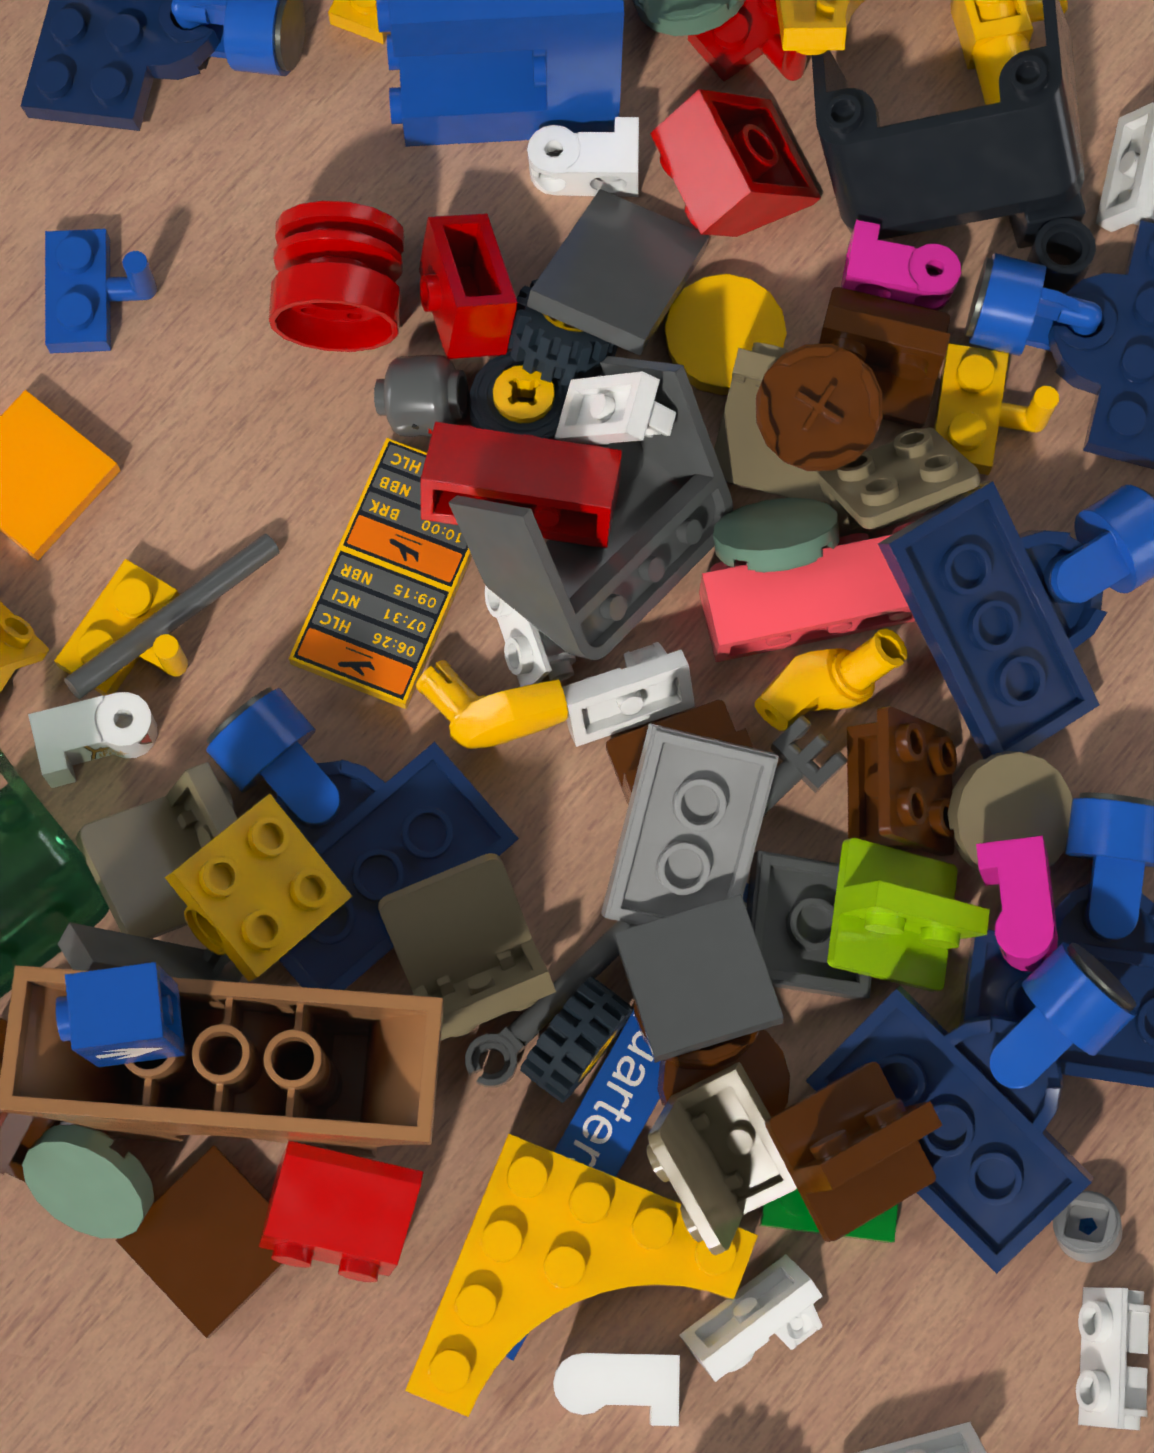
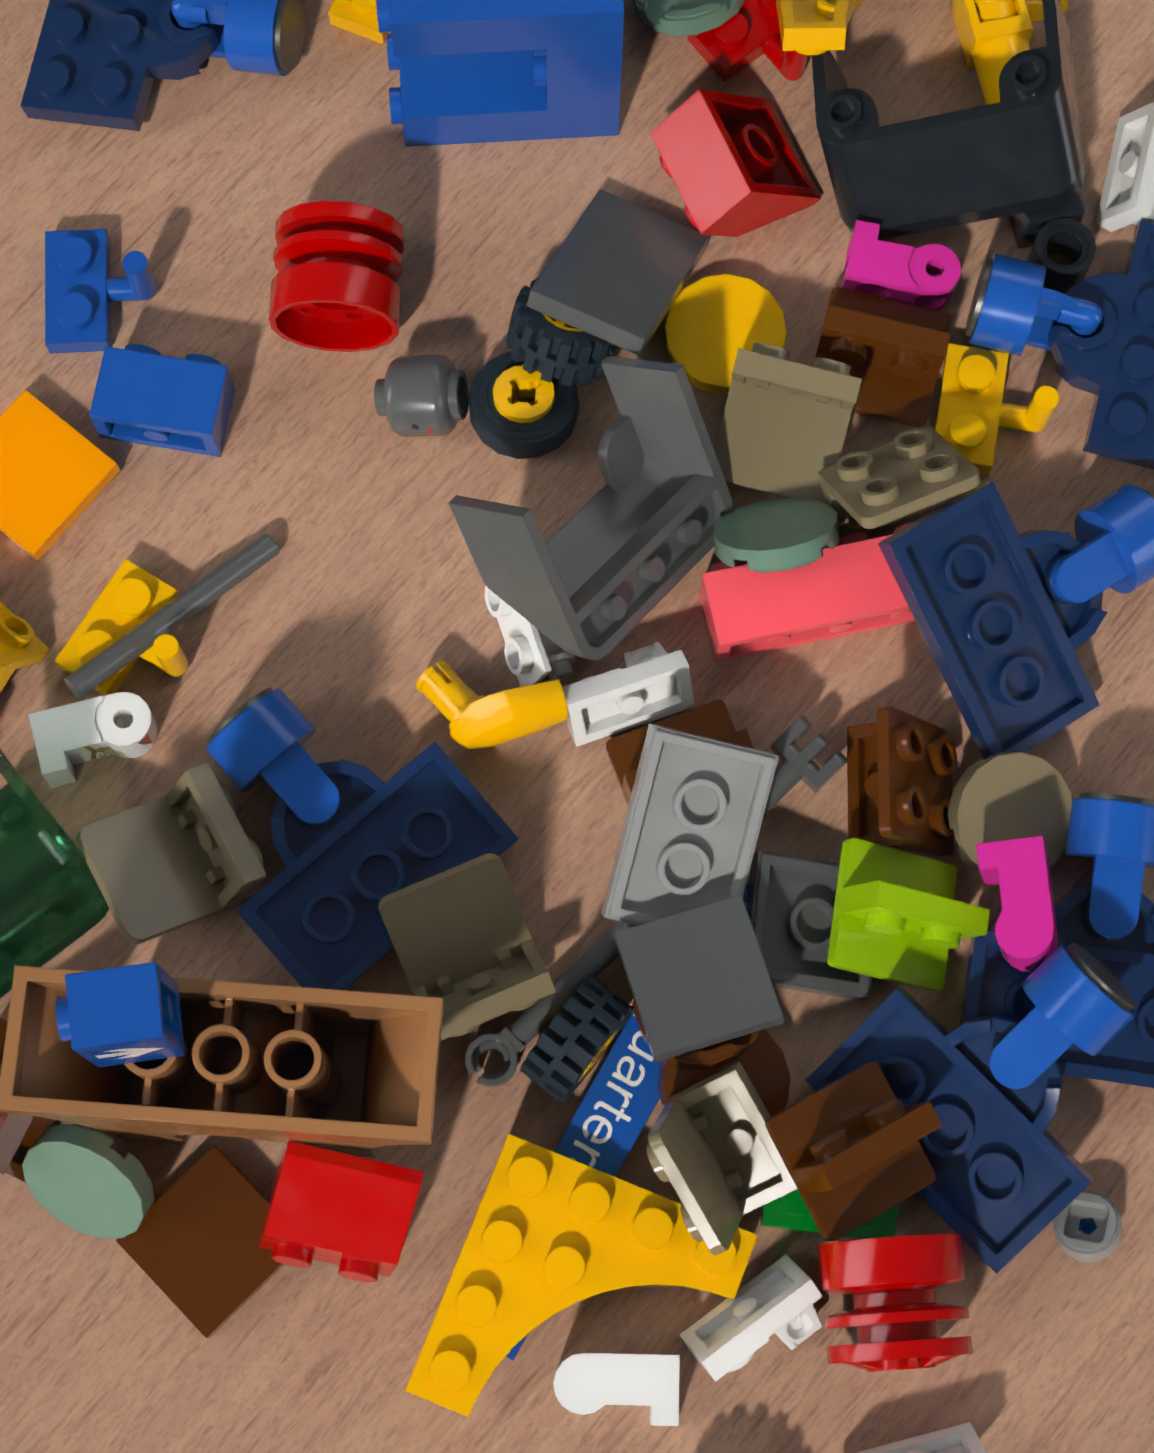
dark grey hinge [58,922,243,982] -> none
yellow plate [165,794,352,982] -> none
tile [288,438,472,710] -> none
red brick [419,213,518,359] -> none
red brick [421,422,622,548] -> none
white leg [527,117,639,197] -> none
white hinge [555,371,676,445] -> none
yellow arm [754,628,907,731] -> none
reddish brown tile [756,344,883,471] -> none
white hinge [1076,1287,1151,1430] -> none
none -> blue brick [89,344,235,457]
none -> red wheel [818,1234,973,1372]

